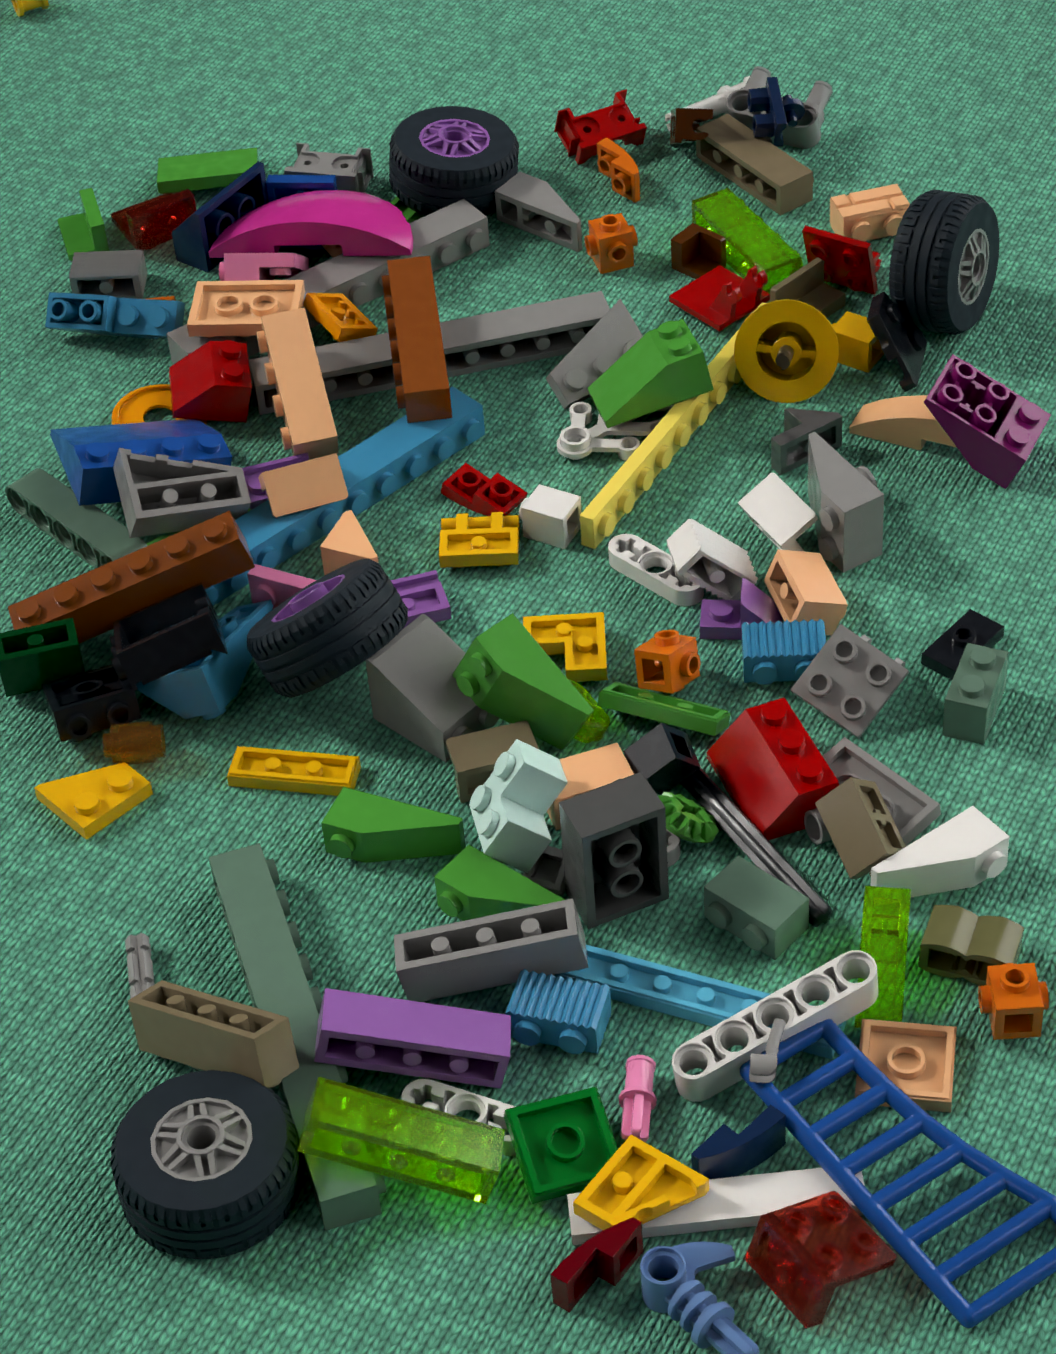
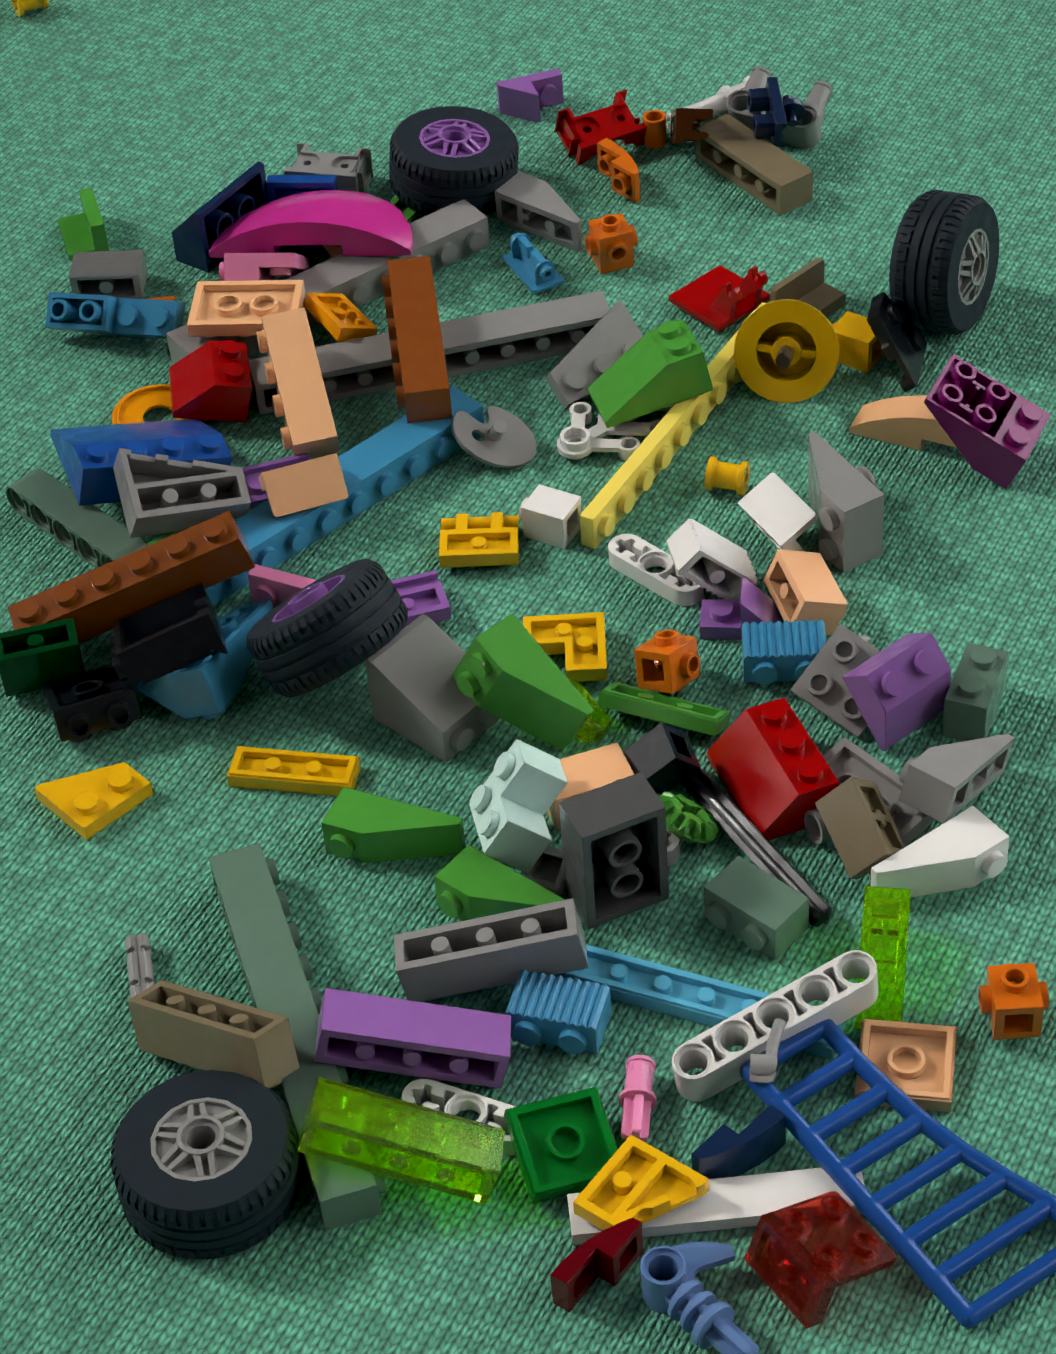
clear orange brick [103,721,166,765] -> none
clear red bracket [111,189,197,250] -> none
bright green tile [157,147,258,194] -> none
light nougat slope [320,510,379,576] -> none
red slope [441,463,528,516] -> none
dark tan panel [446,721,539,803] -> none
reddish brown panel [671,223,726,279] -> none
clear neon green brick [692,188,803,294] -> none
flat silver slope [771,408,842,475] -> none
red plate [802,225,882,295] -> none
light nougat brick [830,184,910,242] -> none
olive brick [918,905,1024,986] -> none
black plate [921,609,1004,680] -> none
none -> light grey piece [451,406,537,469]
none -> medium lavender slope [496,68,564,122]
none -> dark azure hinge [502,233,565,294]
none -> orange hinge [642,110,667,148]
none -> yellow bush [704,456,750,496]
none -> medium lavender slope [842,632,951,750]
none -> light grey slope [898,734,1015,823]

